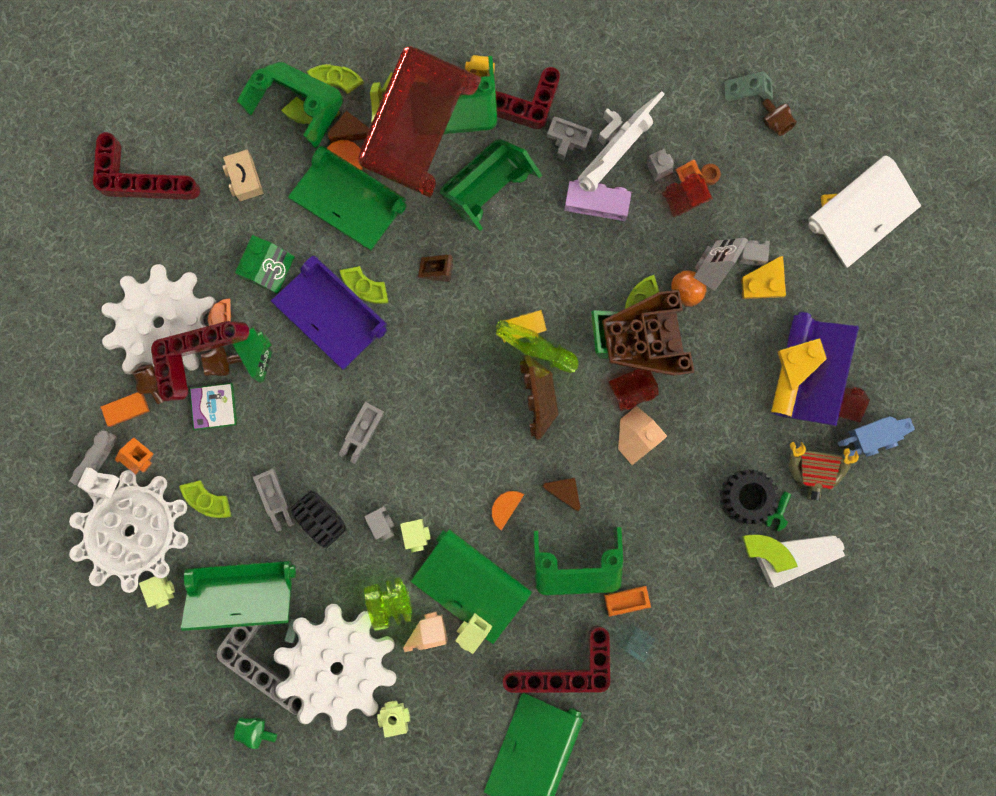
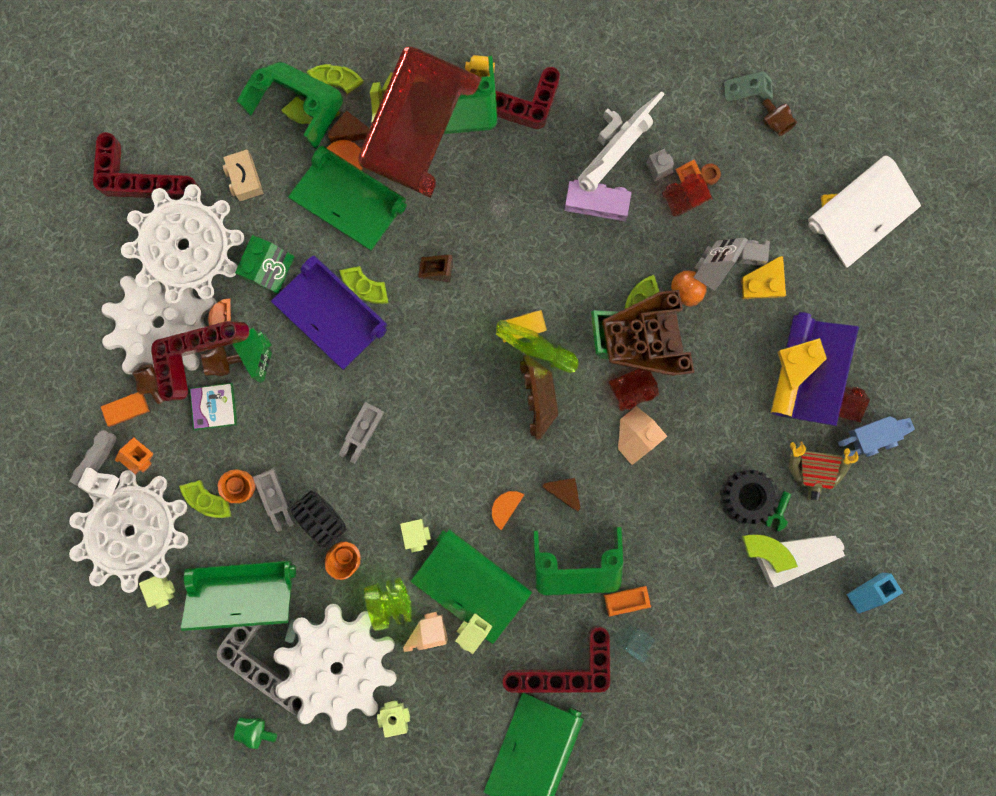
light grey brick [364,507,394,541] -> none
green windscreen [440,139,543,231] -> none
light grey hinge [547,116,593,160] -> none
none -> white plate [121,185,244,304]
none -> orange hair [218,469,255,503]
none -> orange hair [324,542,361,580]
none -> dark azure slope [846,572,903,613]

